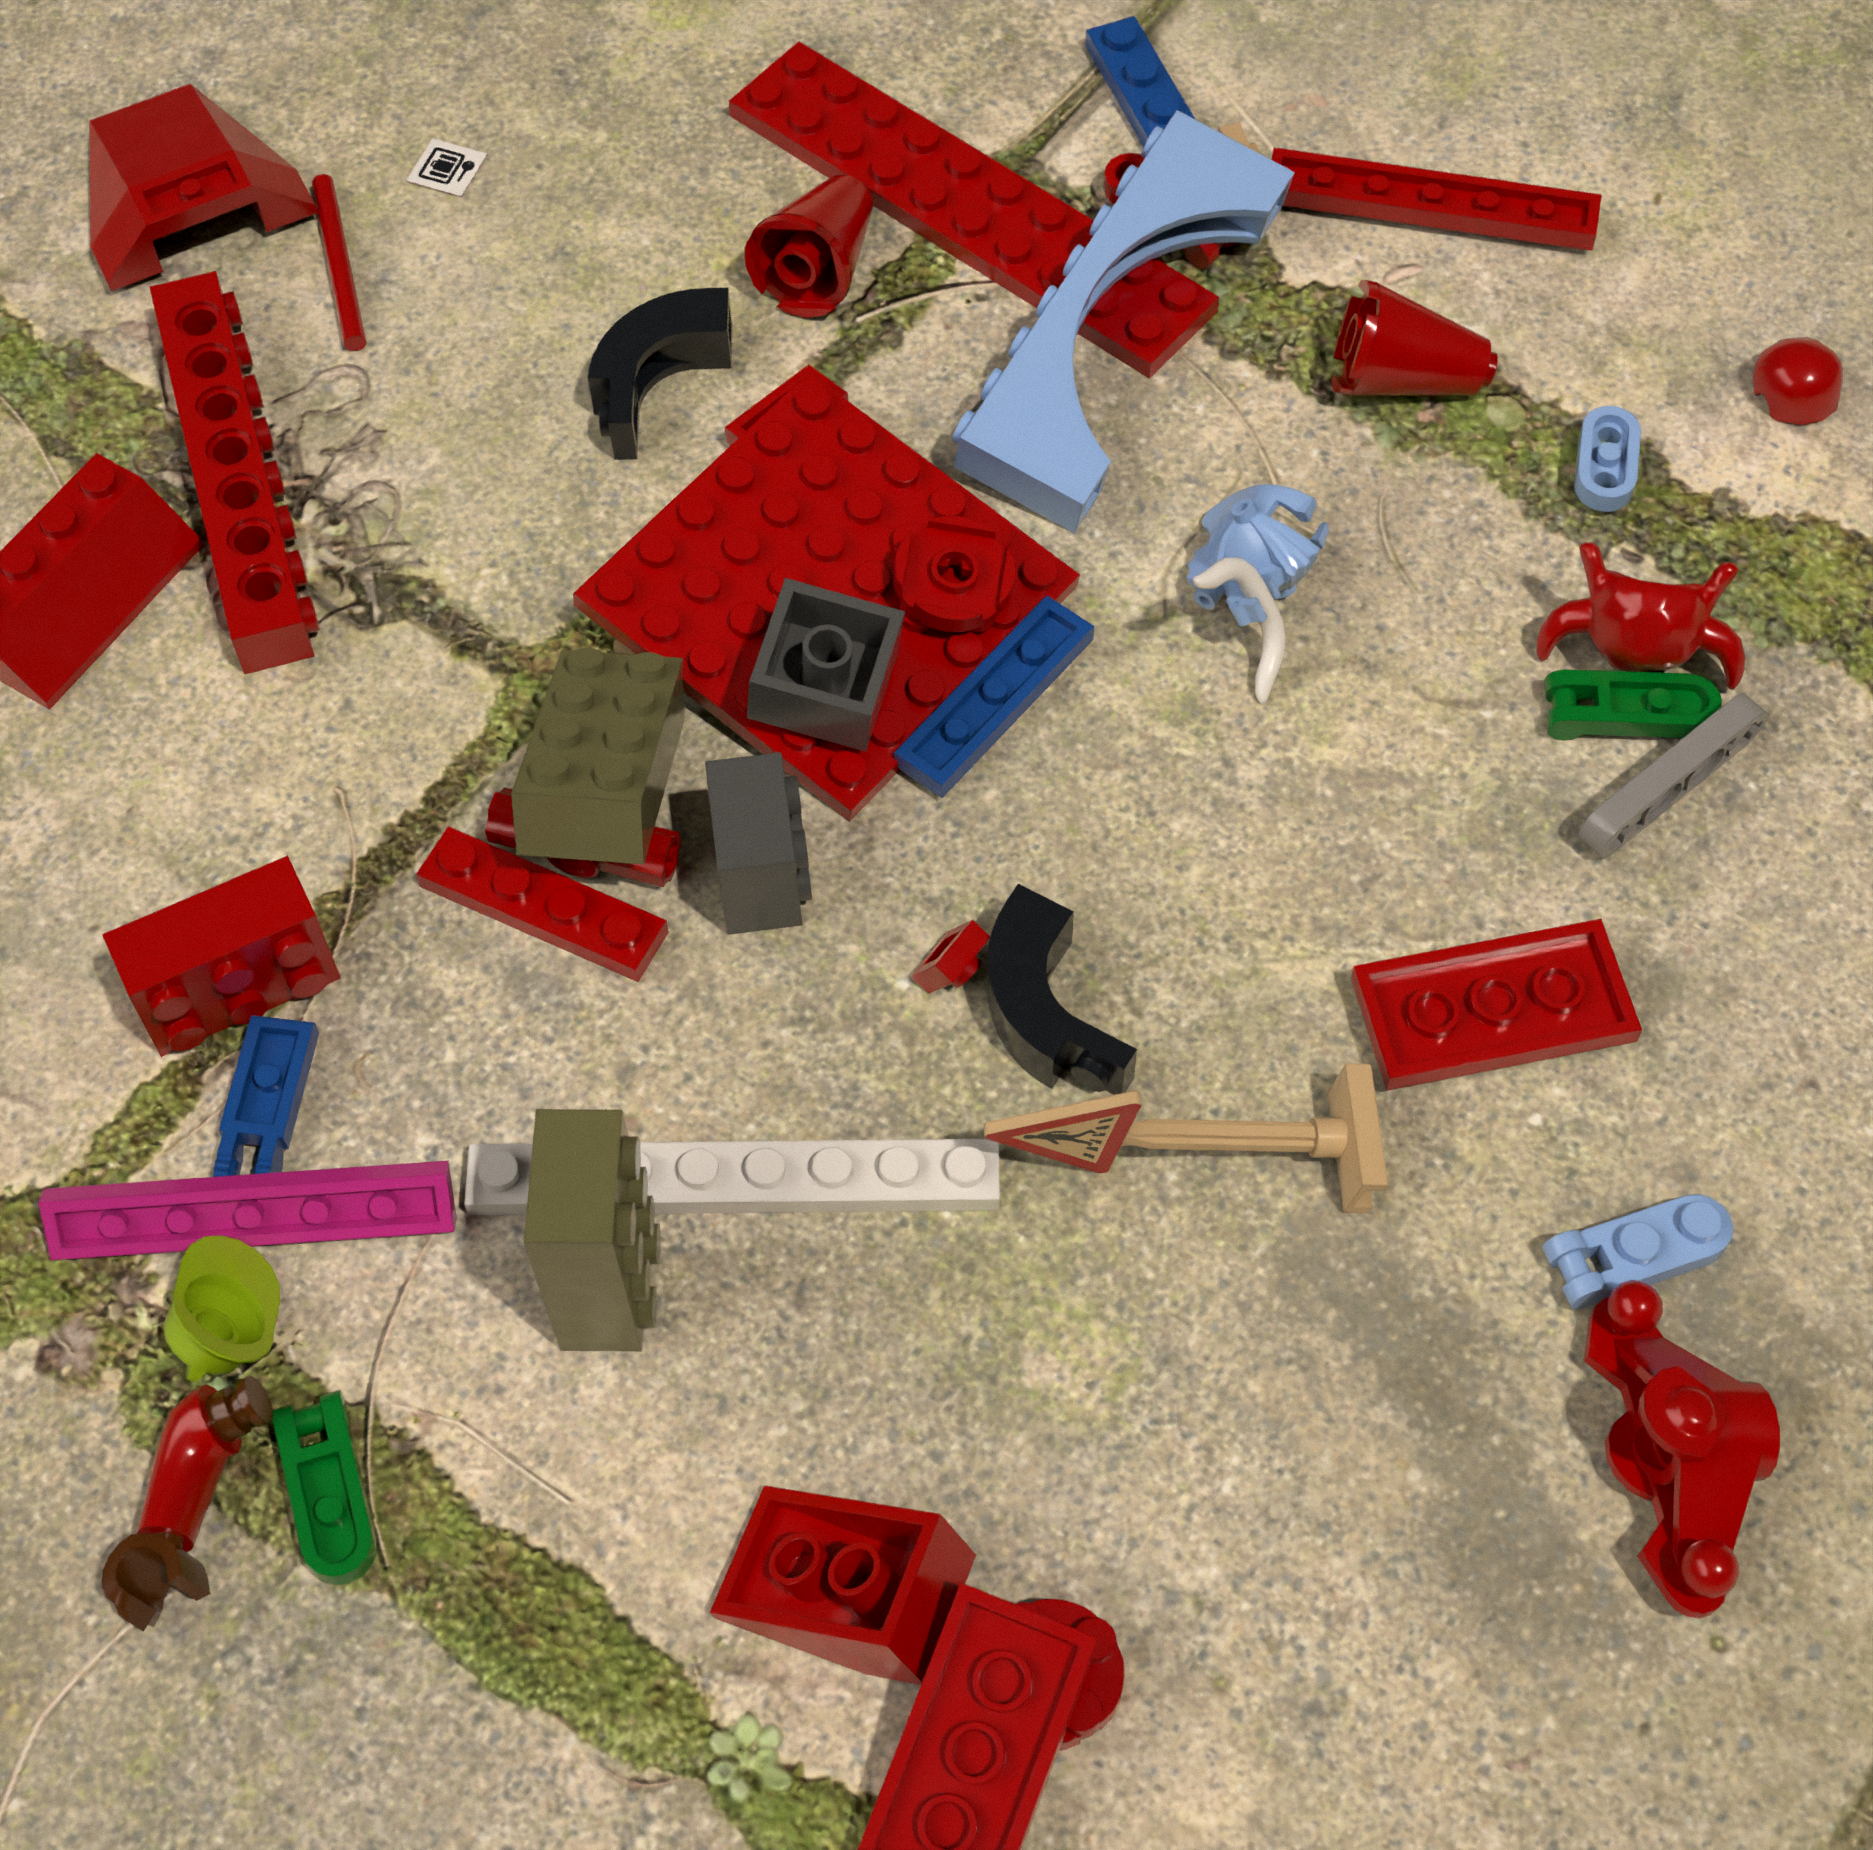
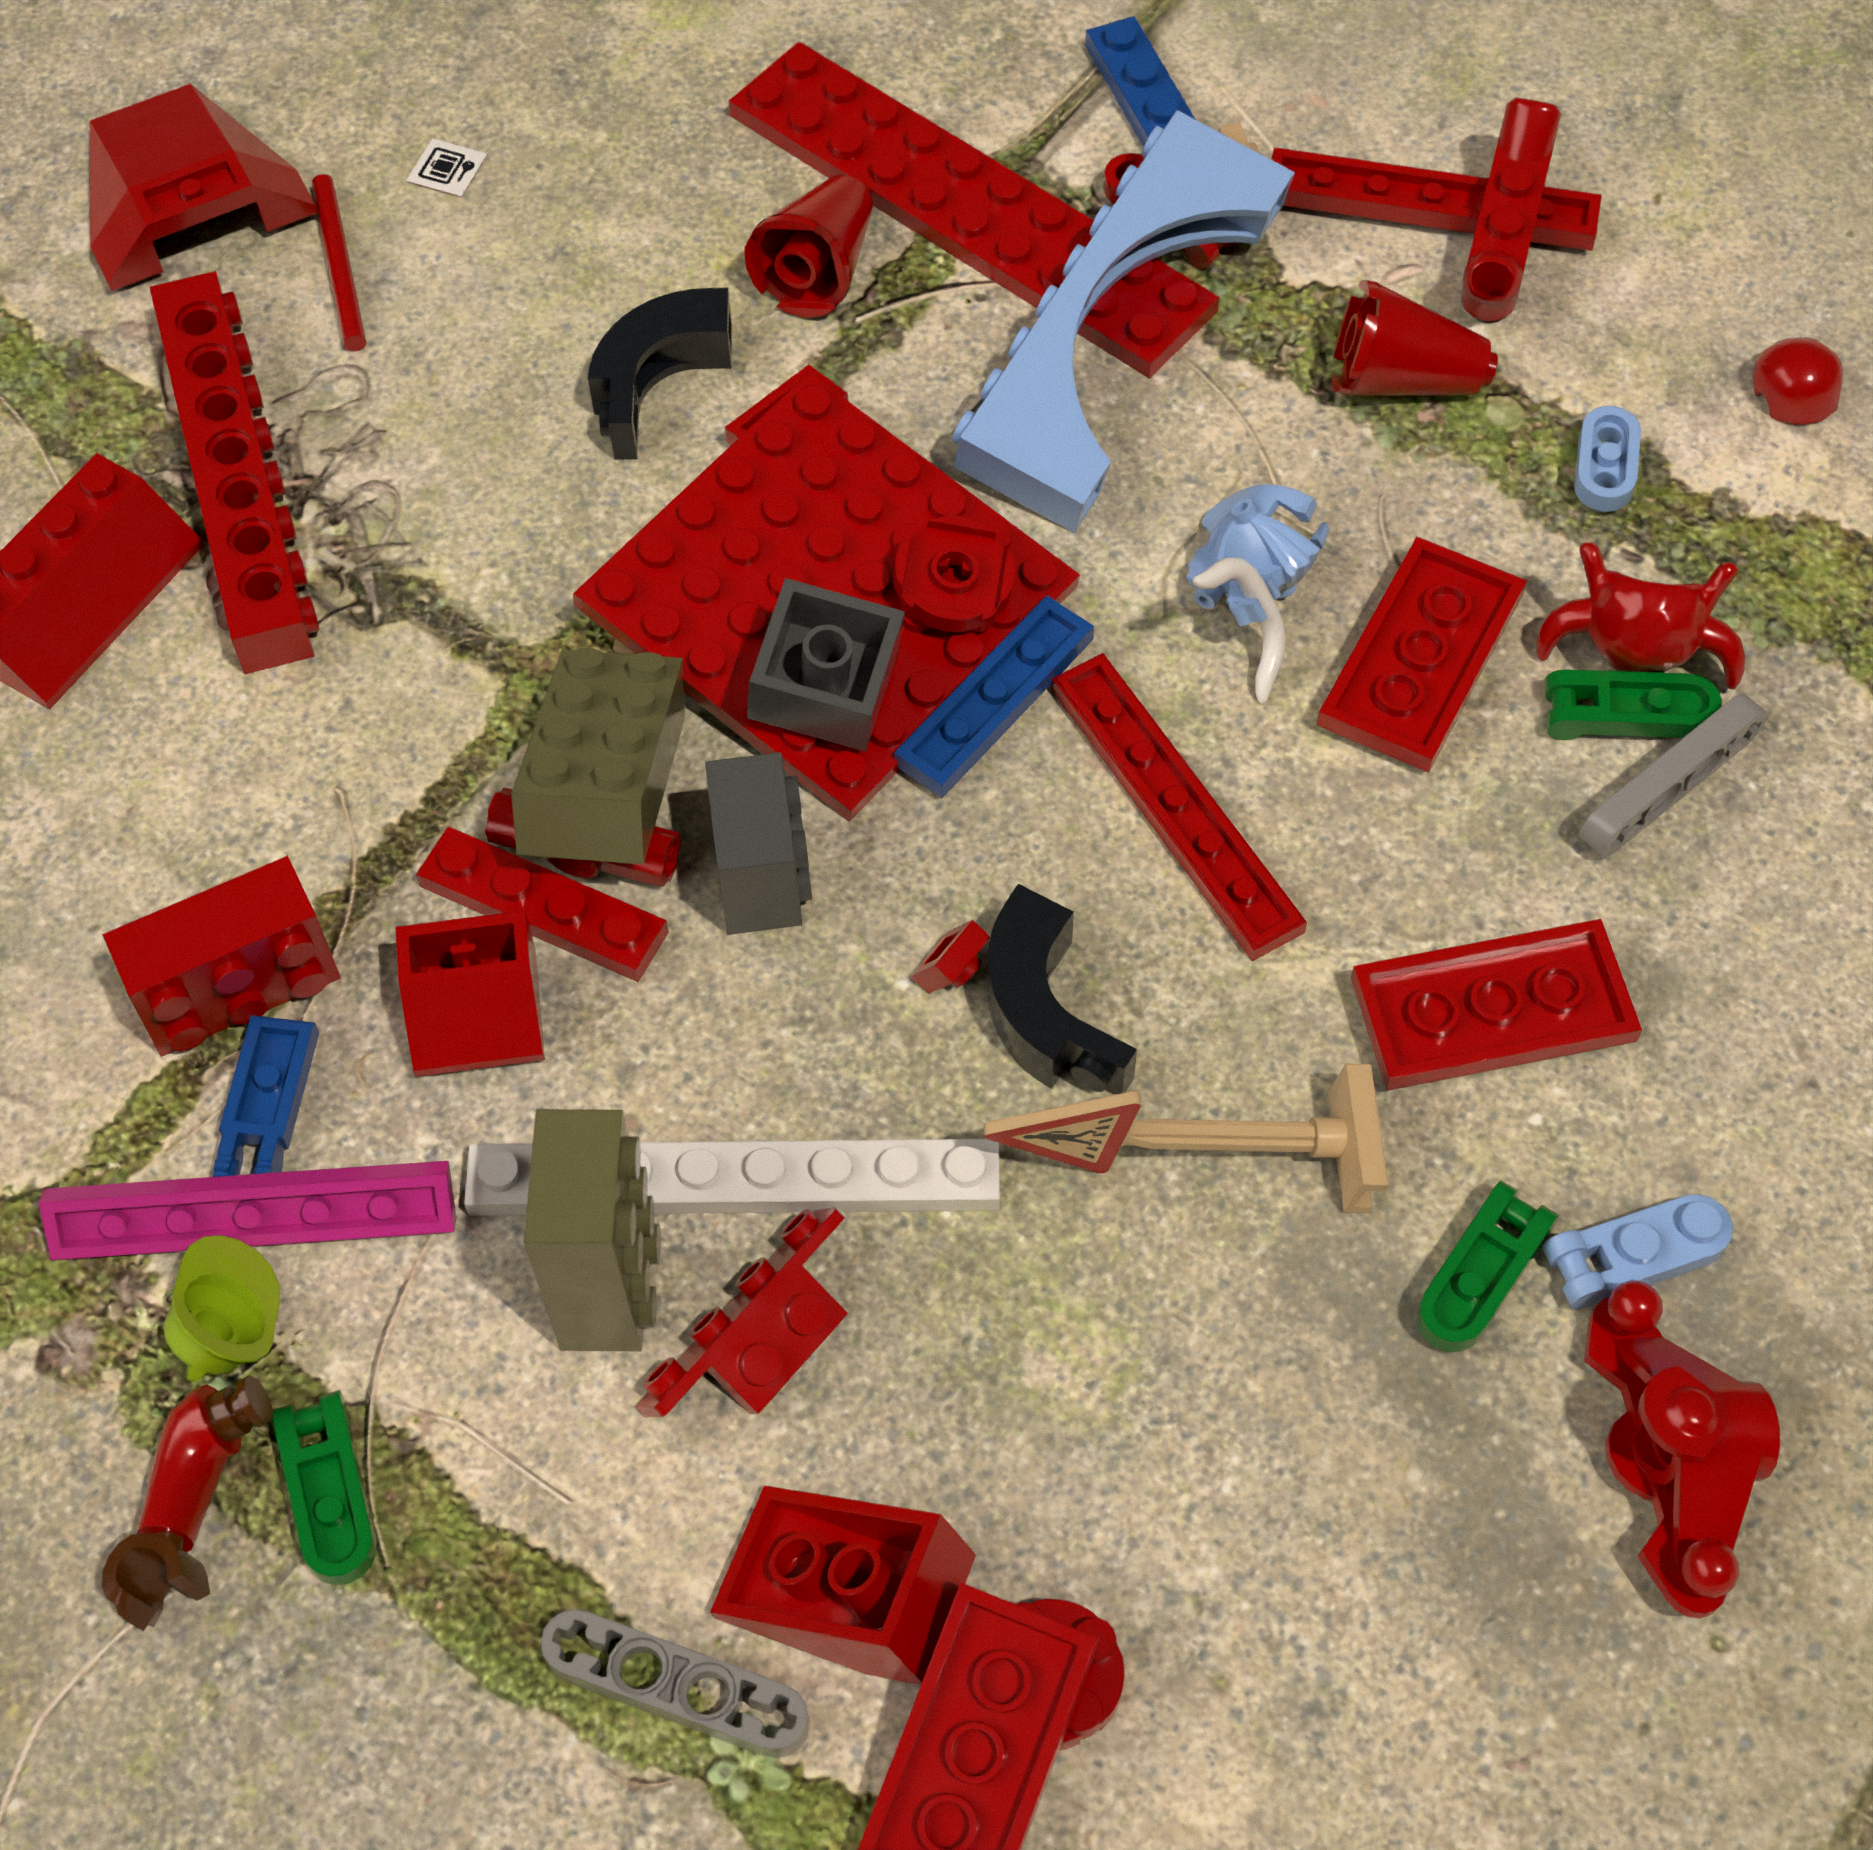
none -> red slope [395,910,545,1077]
none -> light grey beam [541,1609,810,1758]
none -> red bracket [636,1207,848,1417]
none -> red tile [1051,653,1307,962]
none -> red plate [1316,536,1527,773]
none -> green plate [1417,1180,1560,1352]
none -> red plate [1461,97,1561,321]

